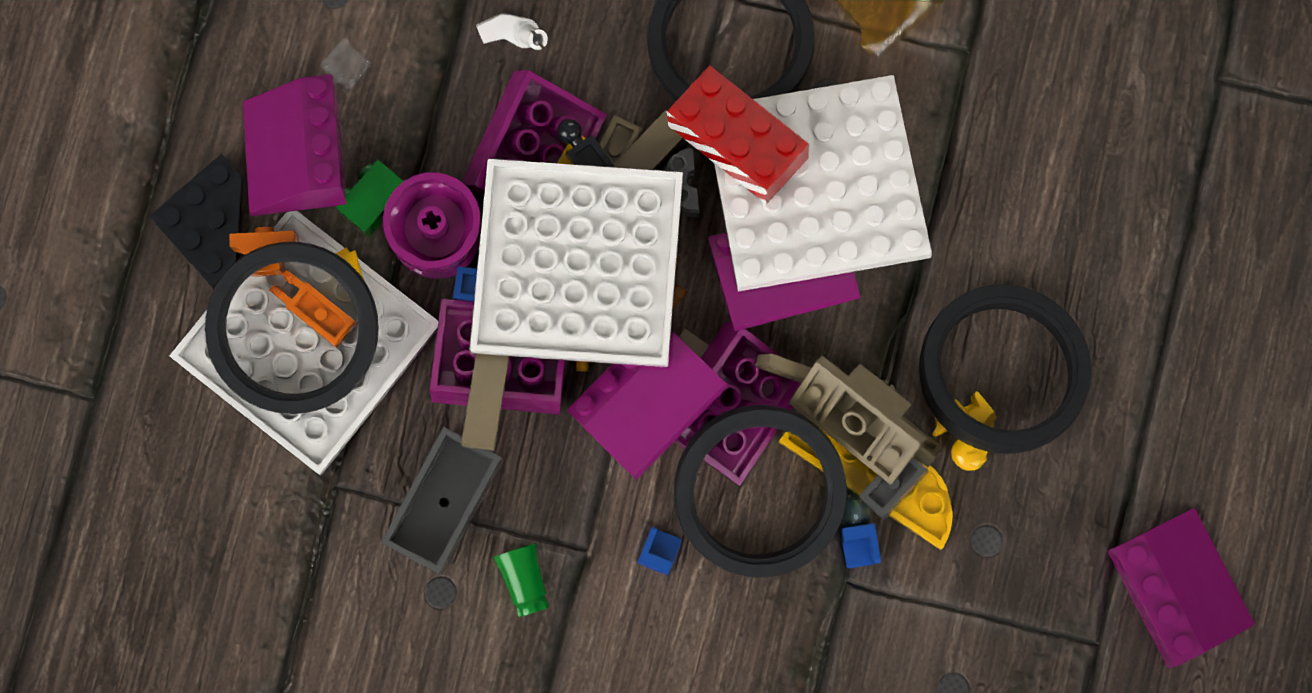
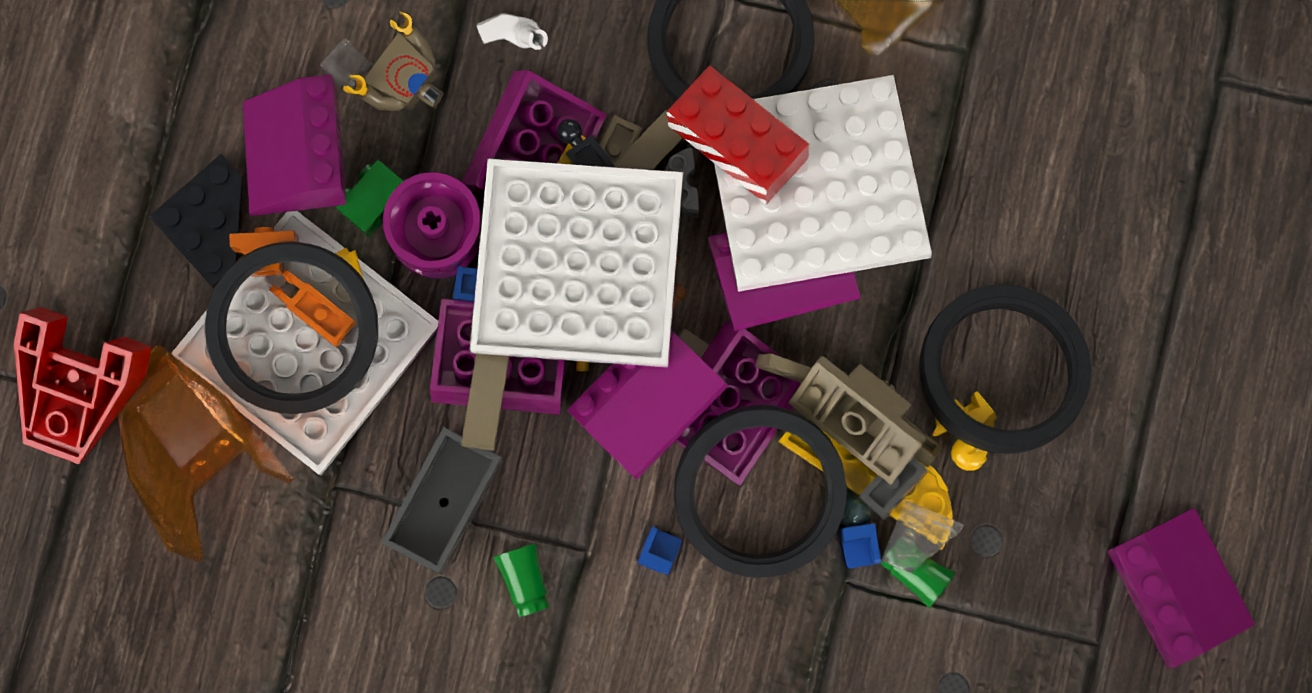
none -> red wedge [14,307,152,464]
none -> clear orange windscreen [117,344,294,562]
none -> dark tan torso [343,11,444,111]
none -> clear wing [881,500,964,573]
none -> green plant [881,539,957,609]

